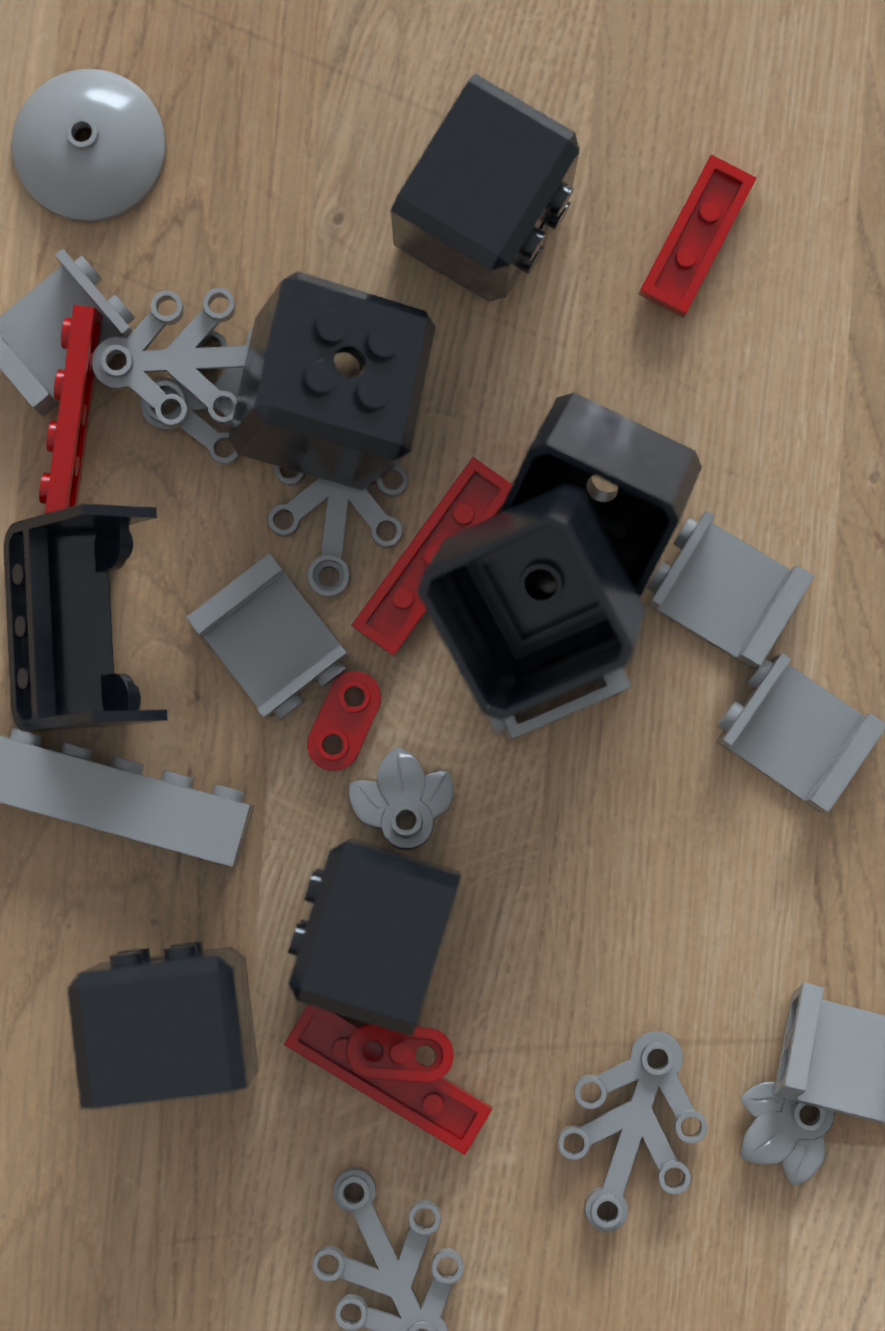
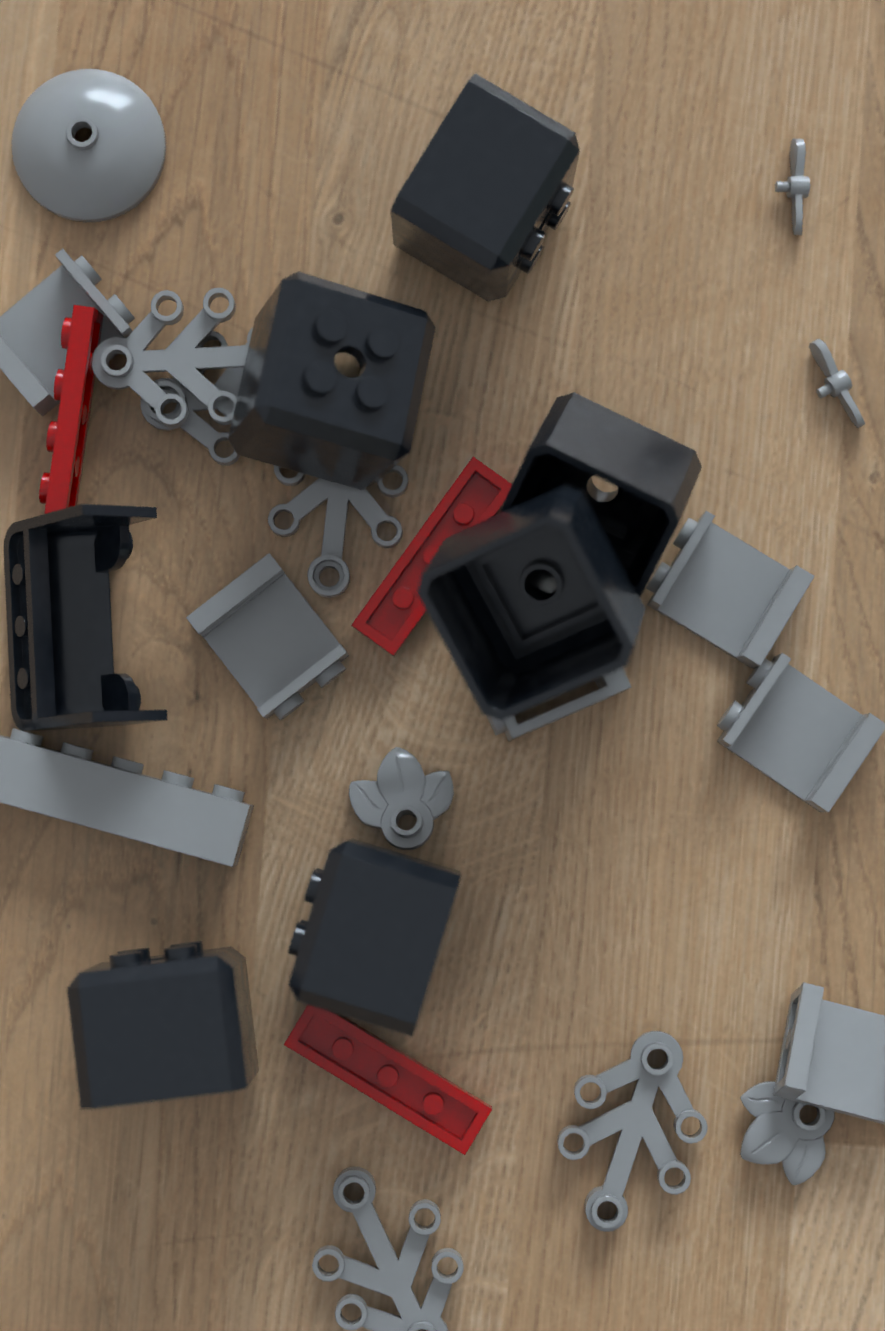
red plate [307,671,381,771] -> none
red plate [346,1024,454,1083] -> none
red plate [638,154,757,318] -> none
none -> light grey piece [775,139,810,235]
none -> light grey piece [809,339,865,428]

